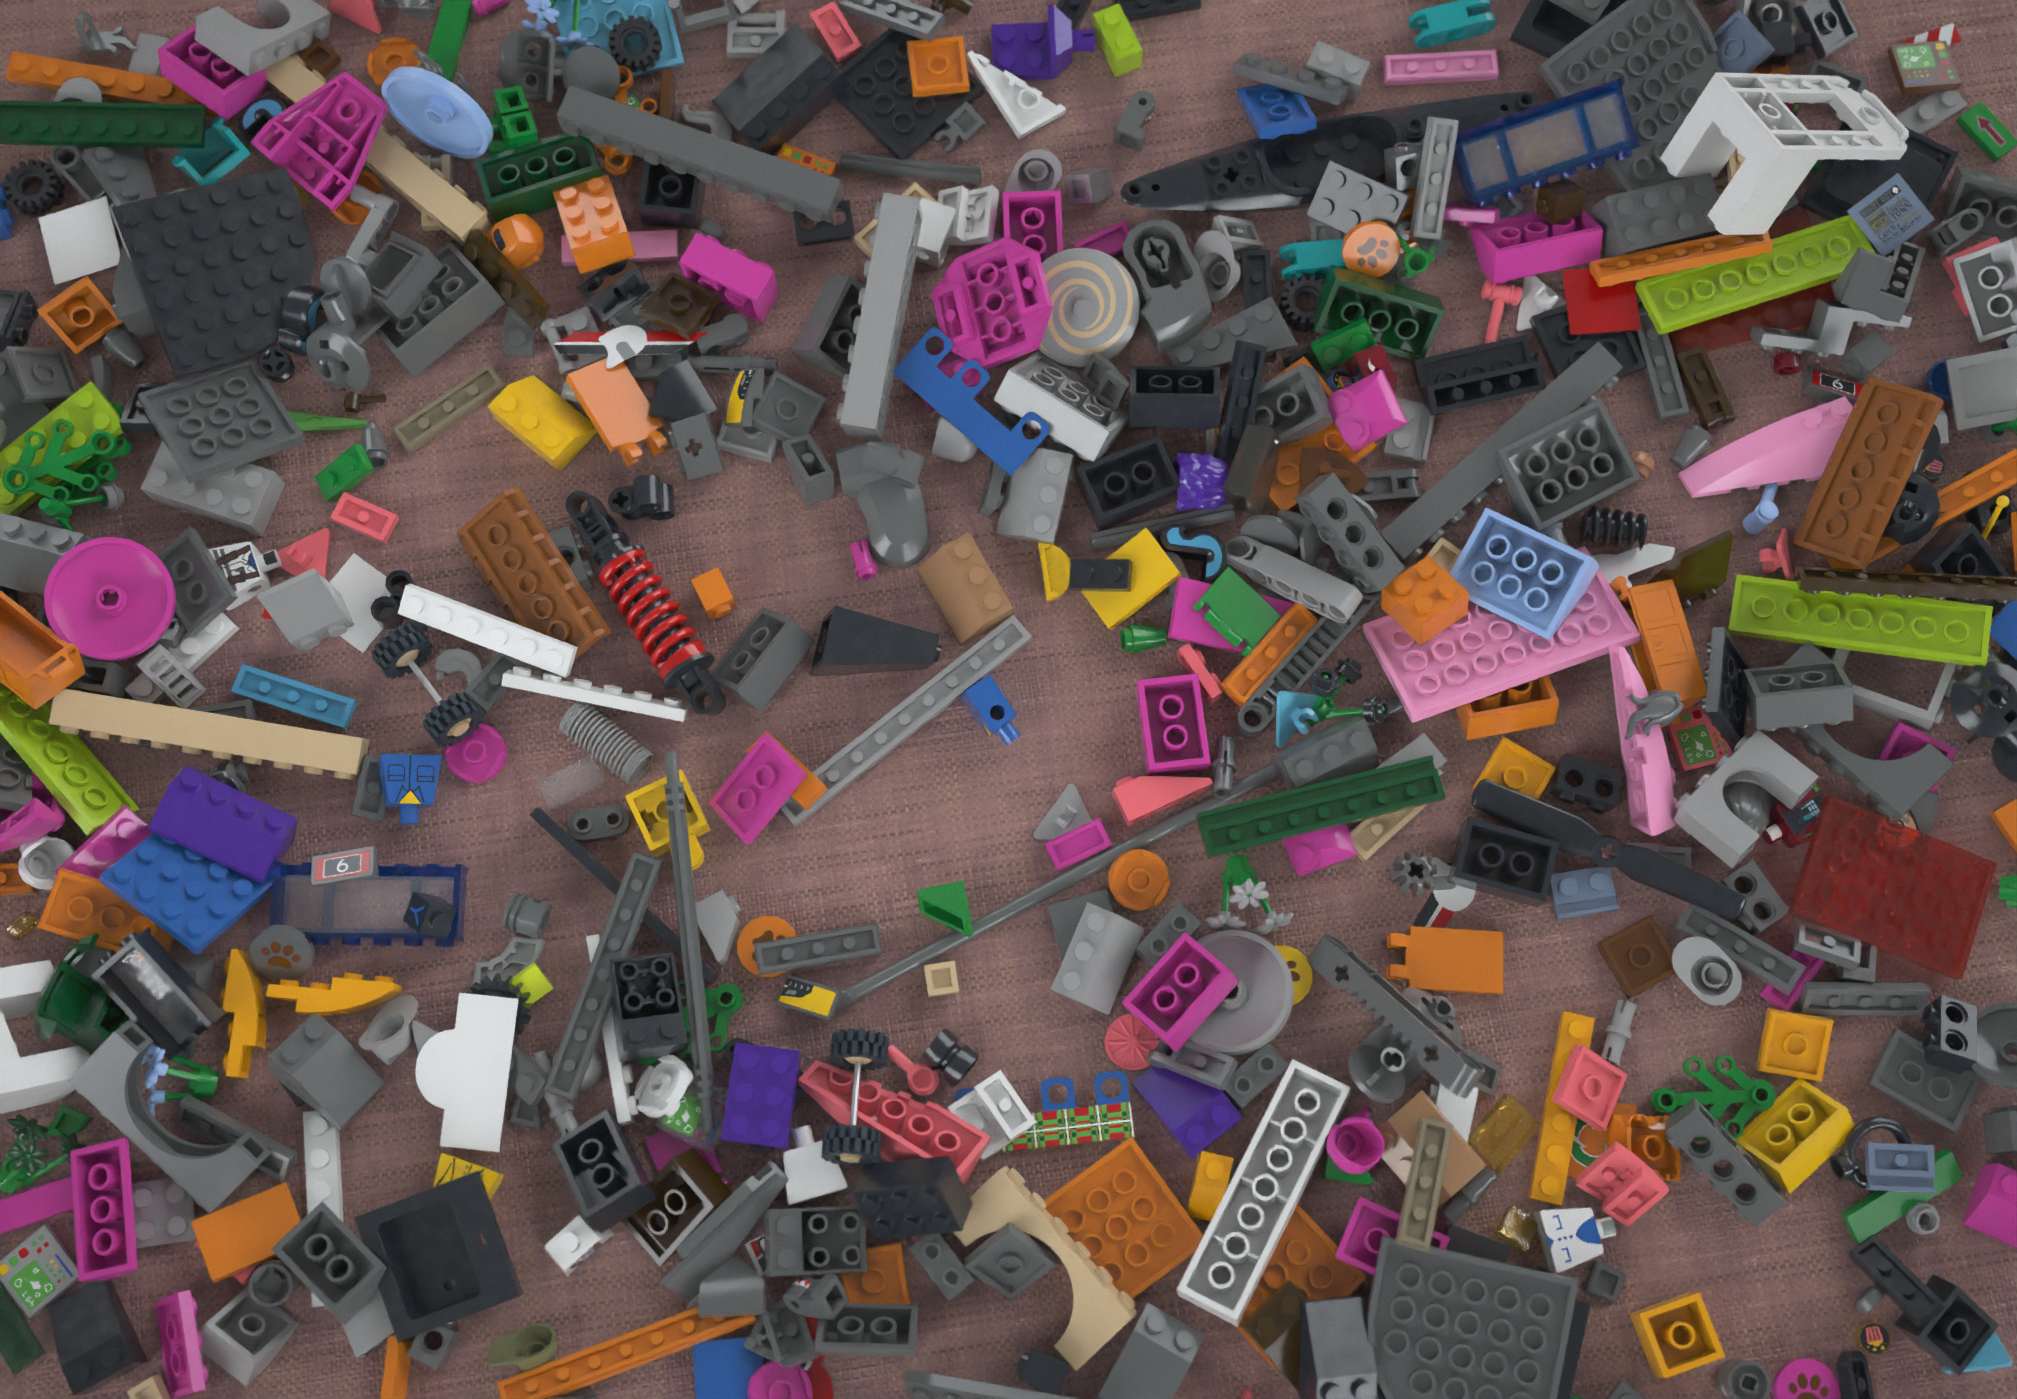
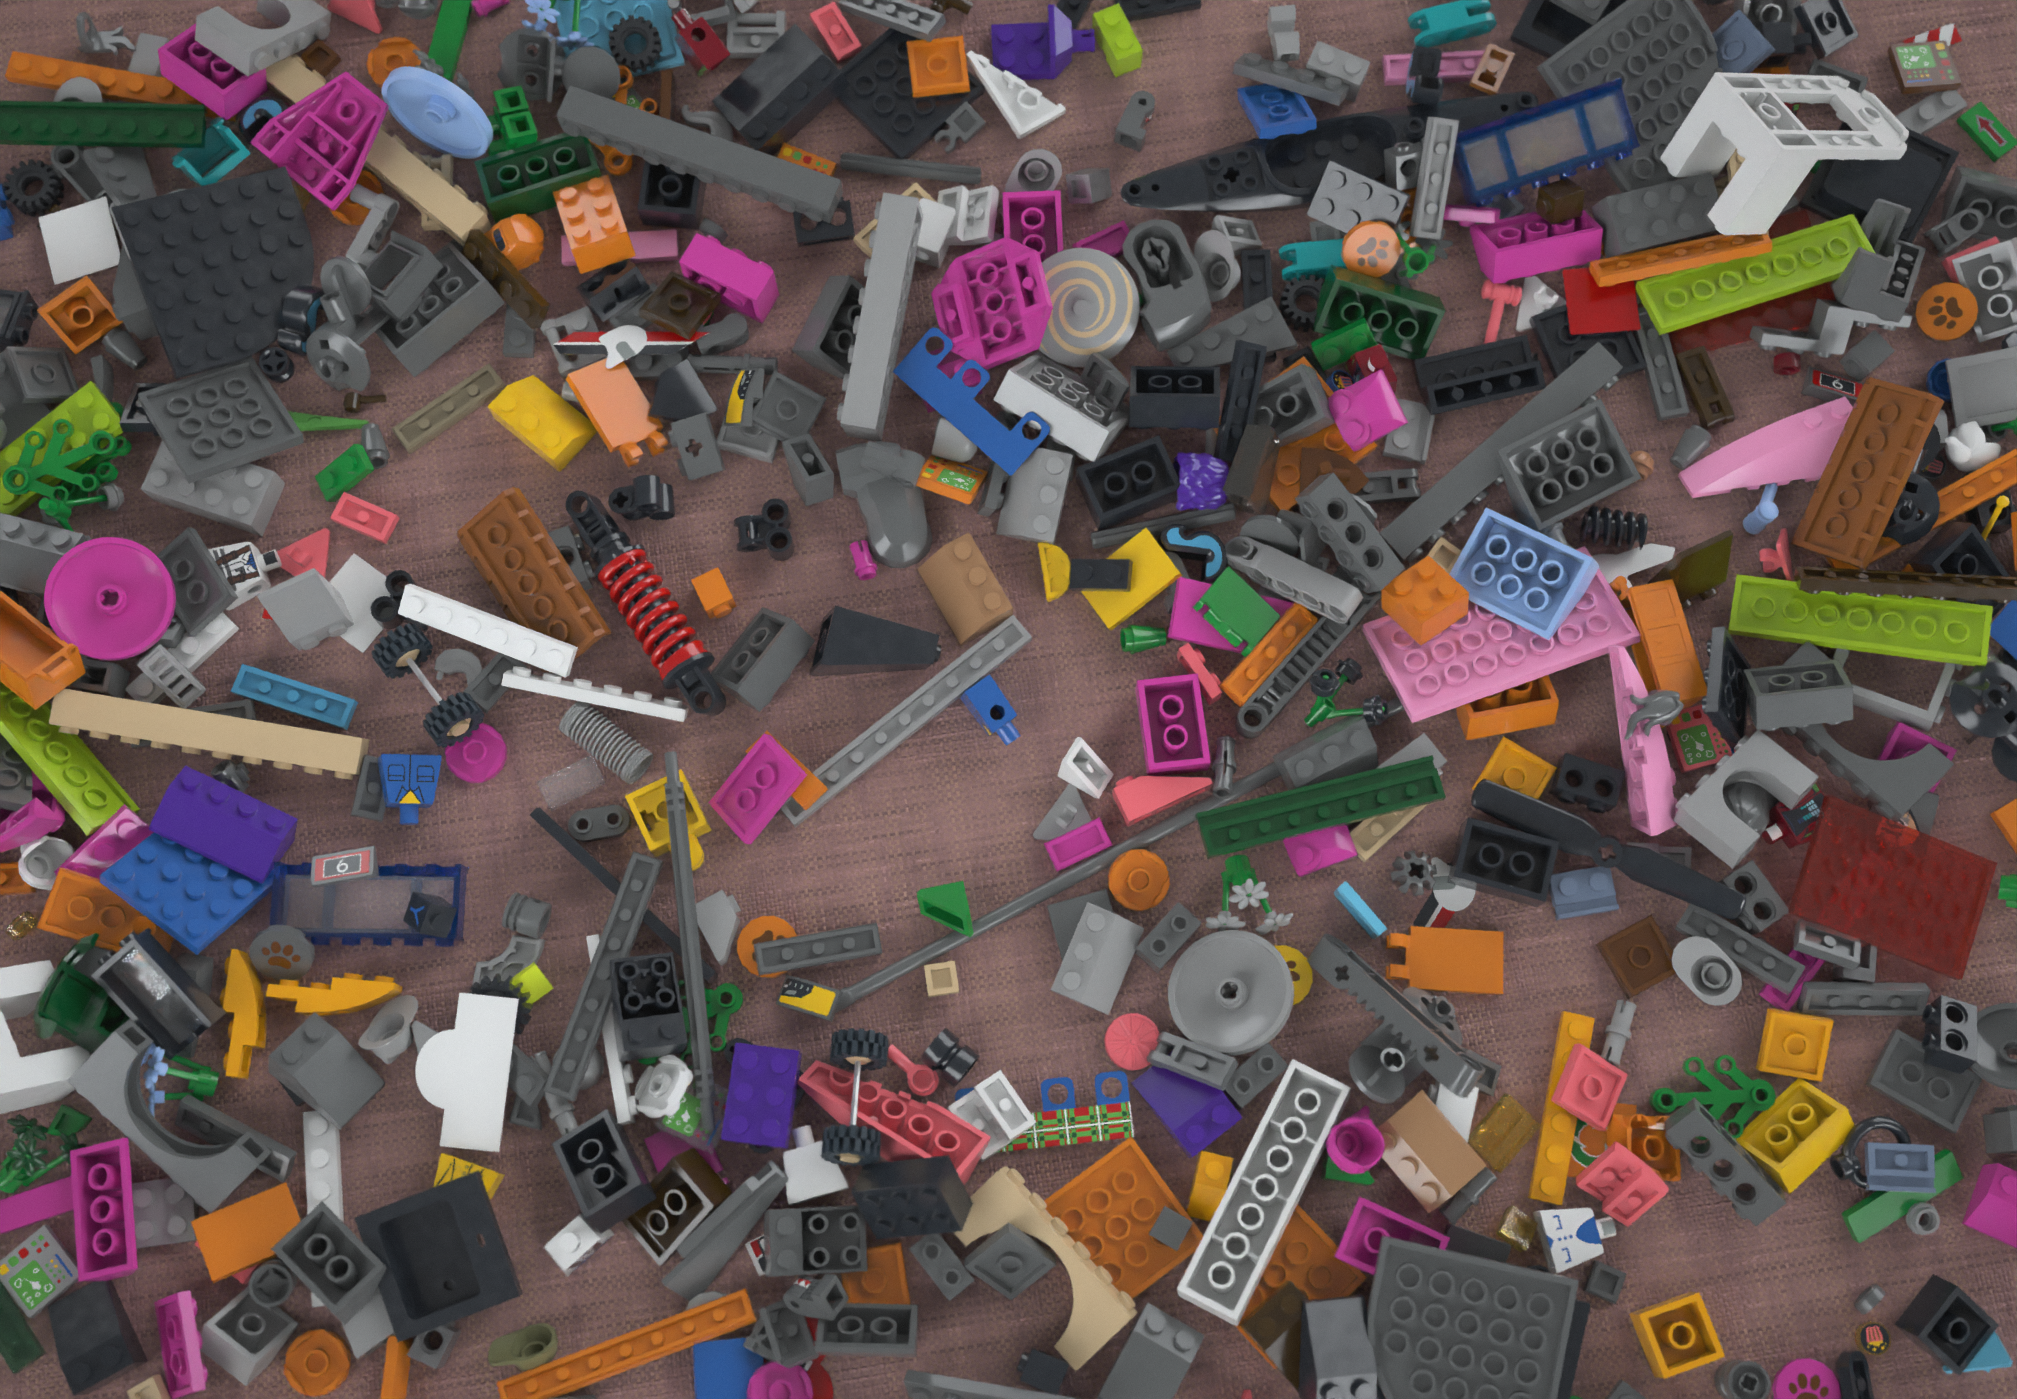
dark grey slope [698,1255,766,1318] -> none
dark pink brick [1122,932,1239,1052] -> none
medium azure piece [1276,691,1319,748] -> none
dark tan tile [1395,1116,1453,1252] -> none
sand blue tile [1847,173,1935,257] -> none
black tile [1849,1234,1945,1328] -> none
none -> orange tile [284,1329,351,1396]
none -> dark red torso [671,8,730,79]
none -> black piece [734,498,795,561]
none -> orange tile [916,454,988,505]
none -> white slope [1058,737,1114,799]
none -> dark grey tile [1148,1206,1193,1251]
none -> light grey leg [1267,5,1300,62]
none -> medium azure tile [1333,881,1387,940]
none -> black animal [1406,46,1444,106]
none -> slope [1469,43,1515,94]
none -> orange tile [1915,282,1978,342]
none -> white hair [1945,421,2001,472]

